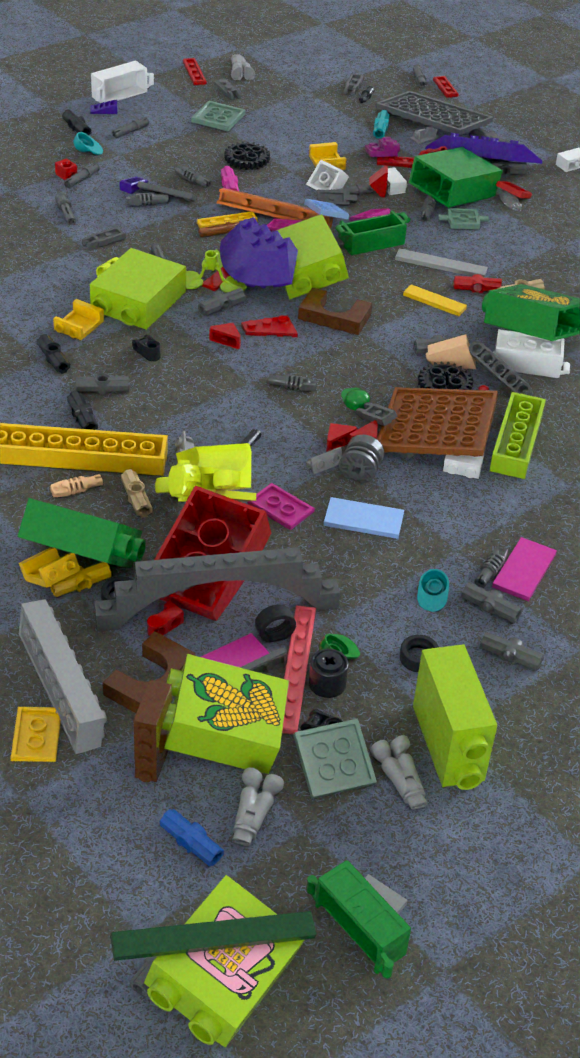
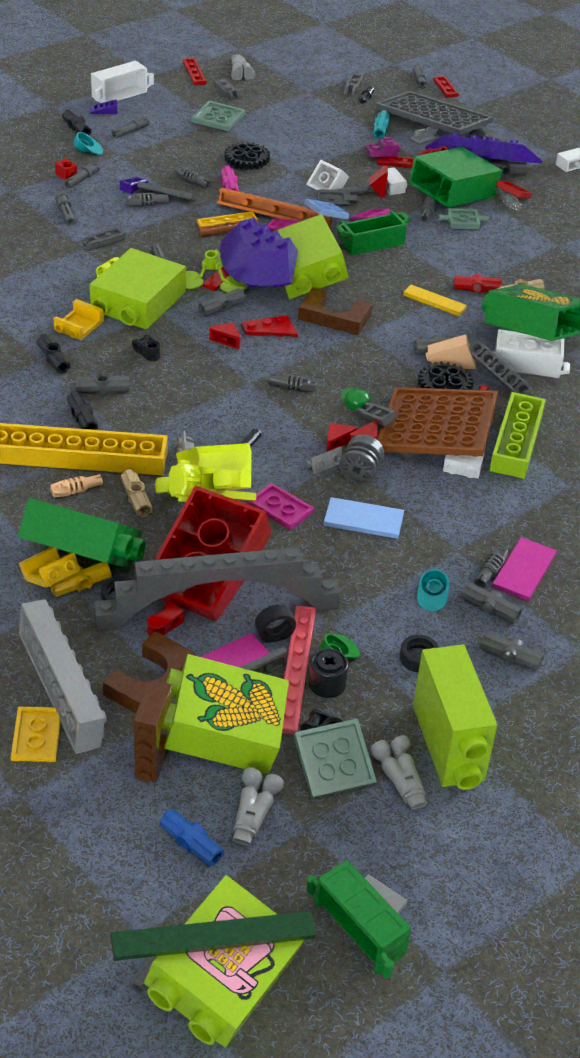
yellow panel [309,142,346,170] -> none
light grey tile [395,248,488,278] -> none

